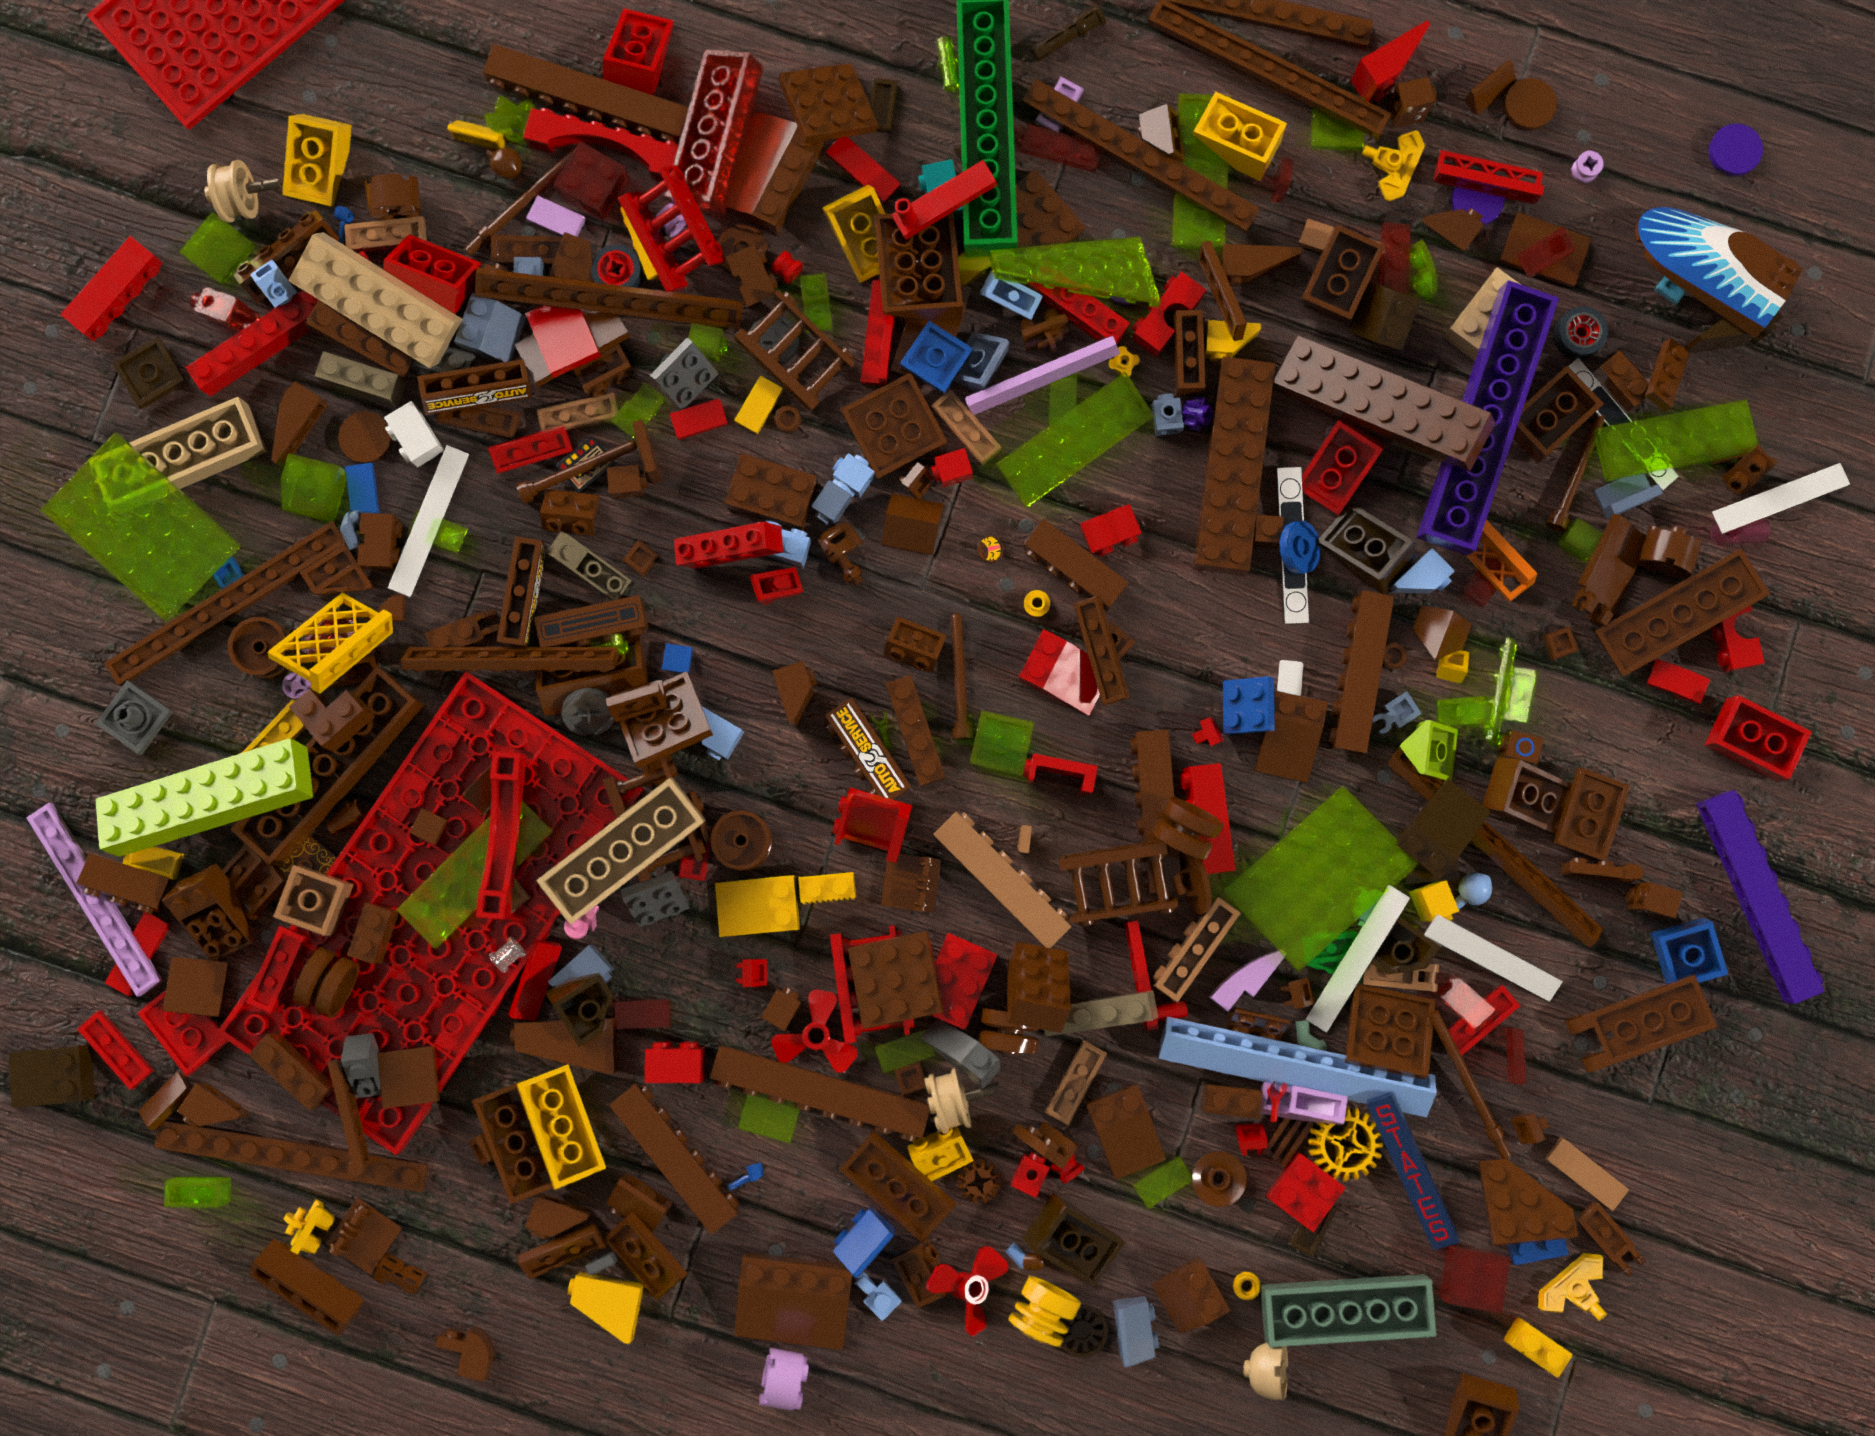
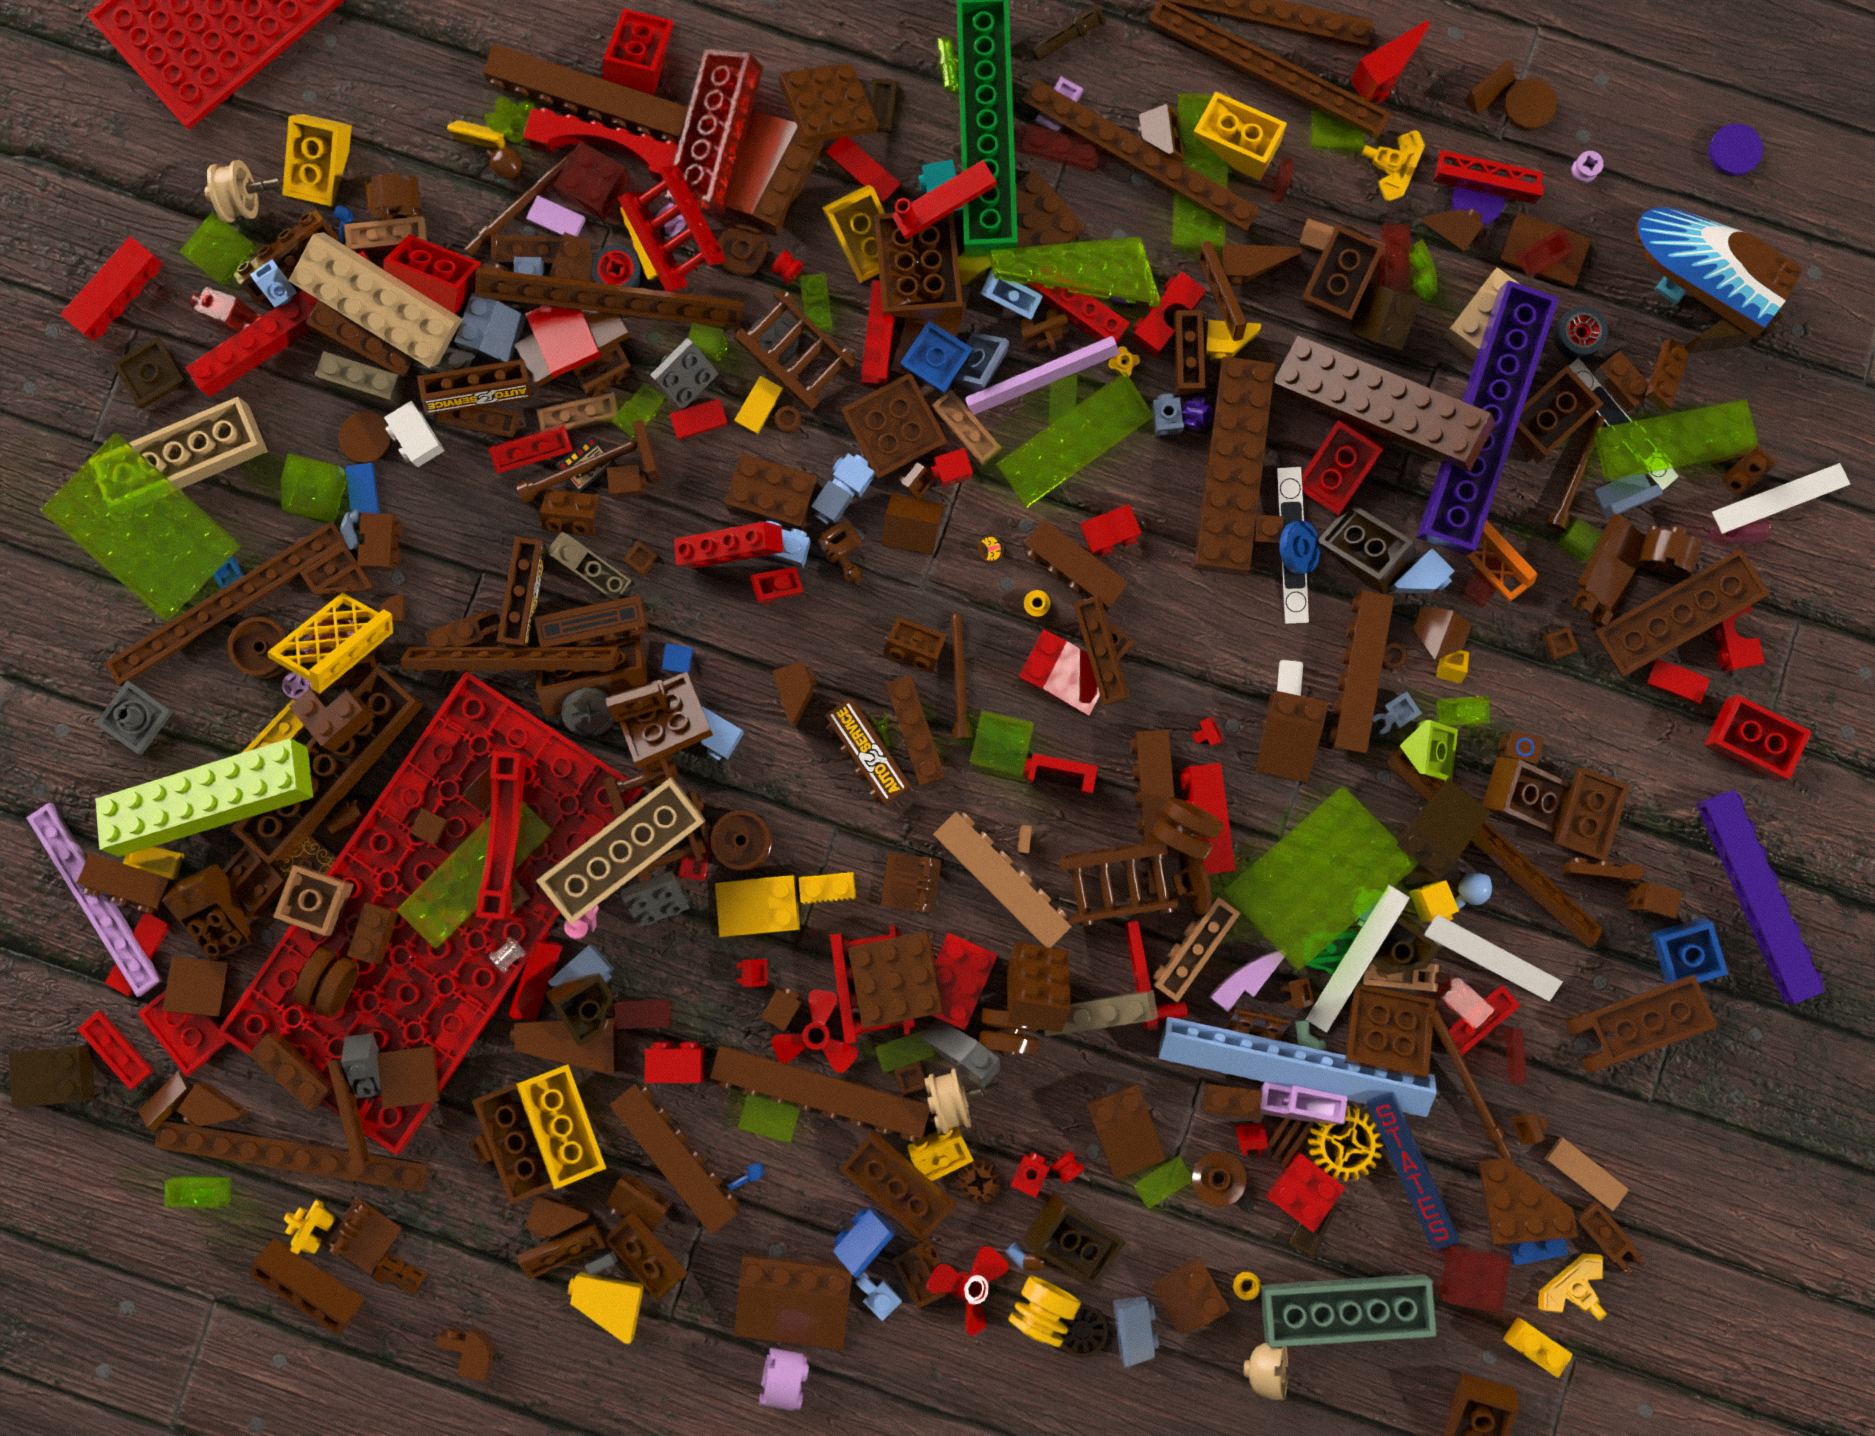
red plate [246,926,308,1013] -> none
reddish brown slope [271,381,329,469] -> none
white sticker [388,445,469,597] -> none
clear neon green slope [407,509,468,554] -> none
clear neon green hand [592,634,629,655] -> none
reddish brown brick [725,244,778,307] -> none
red panel [832,787,913,863] -> none
reddish brown bracket [1012,1121,1078,1169] -> none
medium nougat tile [1045,1040,1107,1125] -> none
blue plate [1223,676,1275,734] -> none
red hand [1267,1081,1288,1122] -> none
reddish brown brick [1387,76,1437,128] -> none
clear neon green bracket [1484,637,1539,746] -> none

